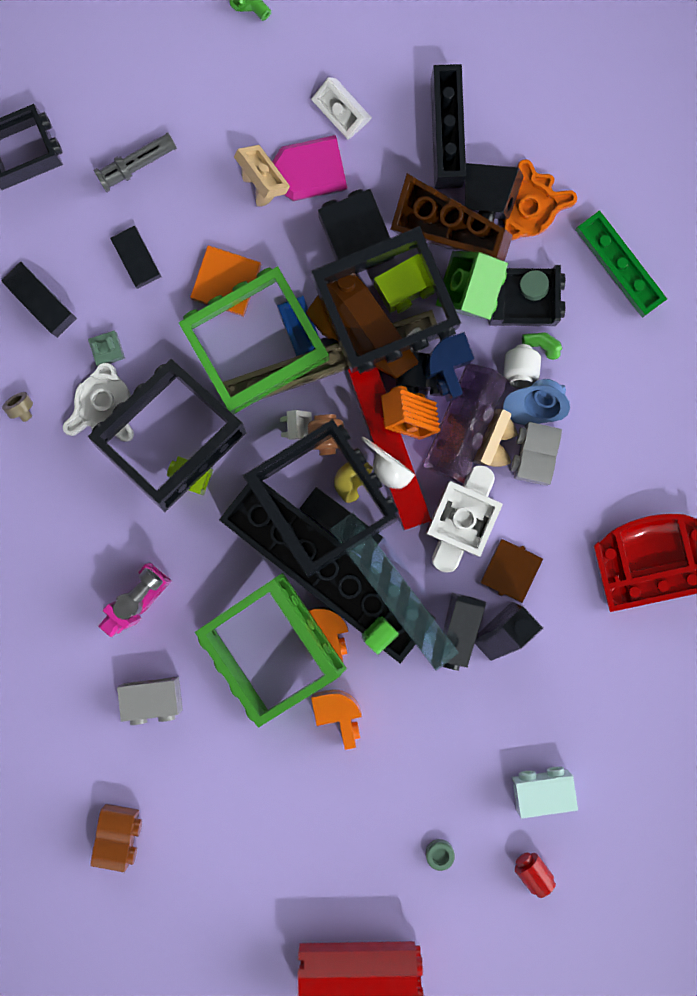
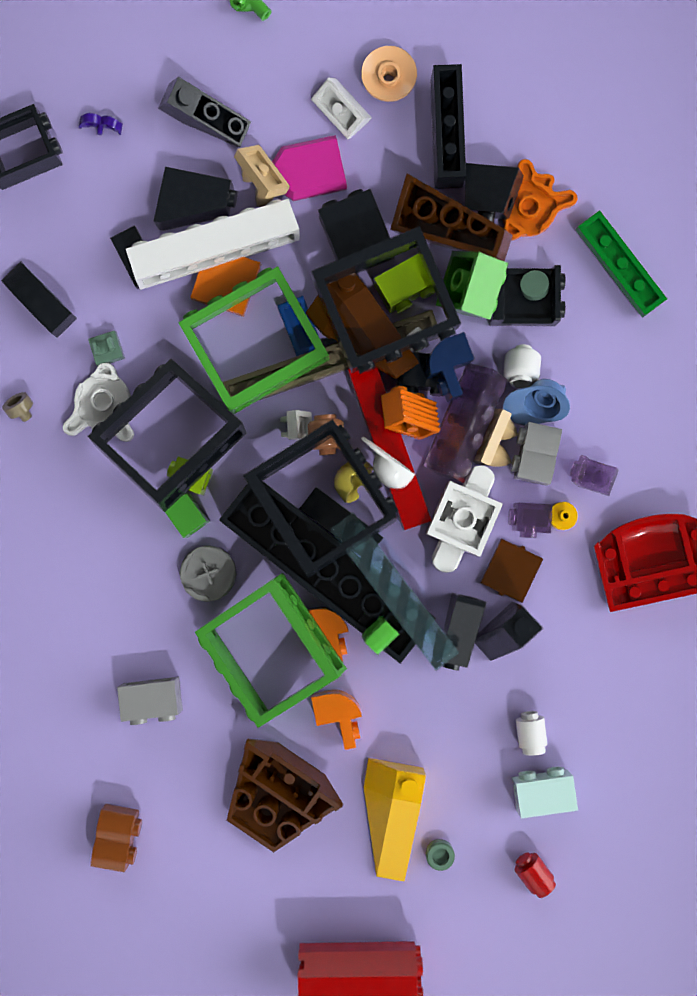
dark grey pin [93,132,177,193] -> none
hips [98,563,171,637] -> none
bright green arm [522,332,562,360] -> none
none -> dark purple piece [79,113,123,136]
none -> white brick [126,199,300,290]
none -> black slope [153,167,237,230]
none -> black slope [158,77,251,147]
none -> bright green brick [165,493,210,538]
none -> light grey tile [179,545,237,602]
none -> reddish brown wedge [227,739,343,853]
none -> light nougat dish [361,46,417,102]
none -> yellow wedge [363,758,426,882]
none -> clear purple brick [508,503,553,538]
none -> white brick [516,711,548,756]
none -> yellow tile [548,502,578,530]
none -> clear purple bracket [570,455,619,496]

